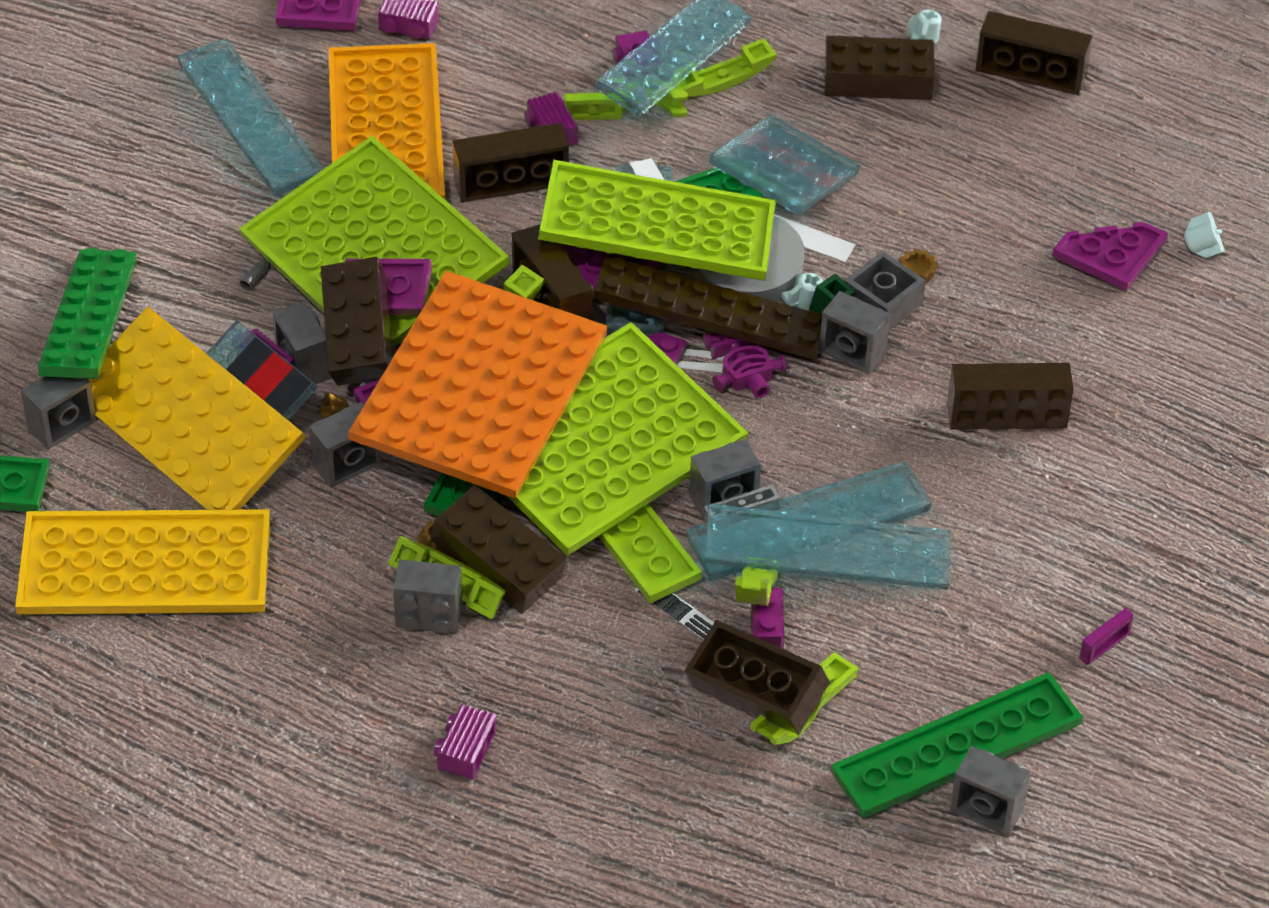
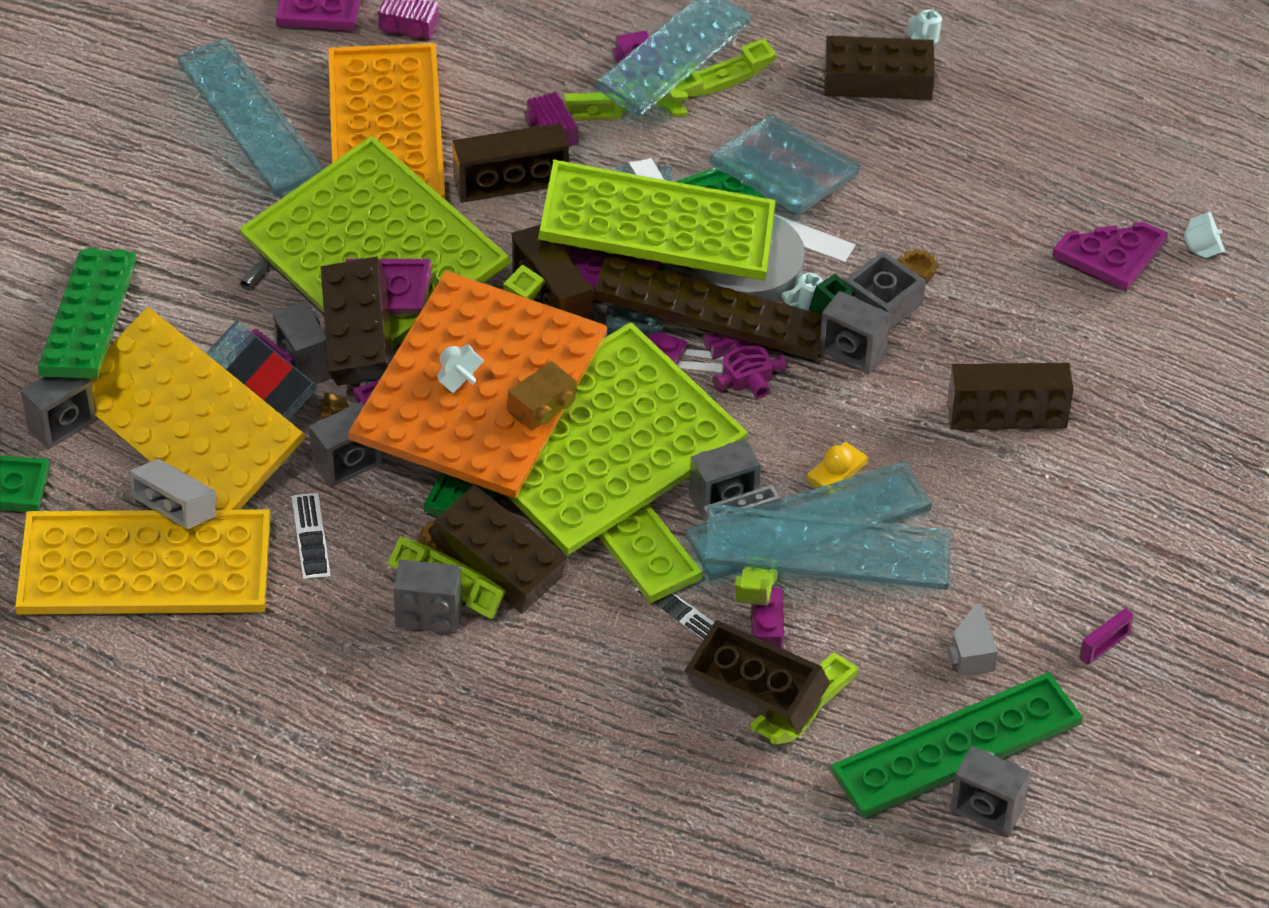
magenta brick [434,704,497,779] -> none
dark brown brick [975,11,1093,96] -> none
none -> light grey brick [129,459,216,529]
none -> sticker [291,493,331,580]
none -> light aqua piece [437,344,484,393]
none -> pearl gold brick [507,361,577,431]
none -> yellow tile [806,441,868,496]
none -> light grey slope [948,604,998,677]

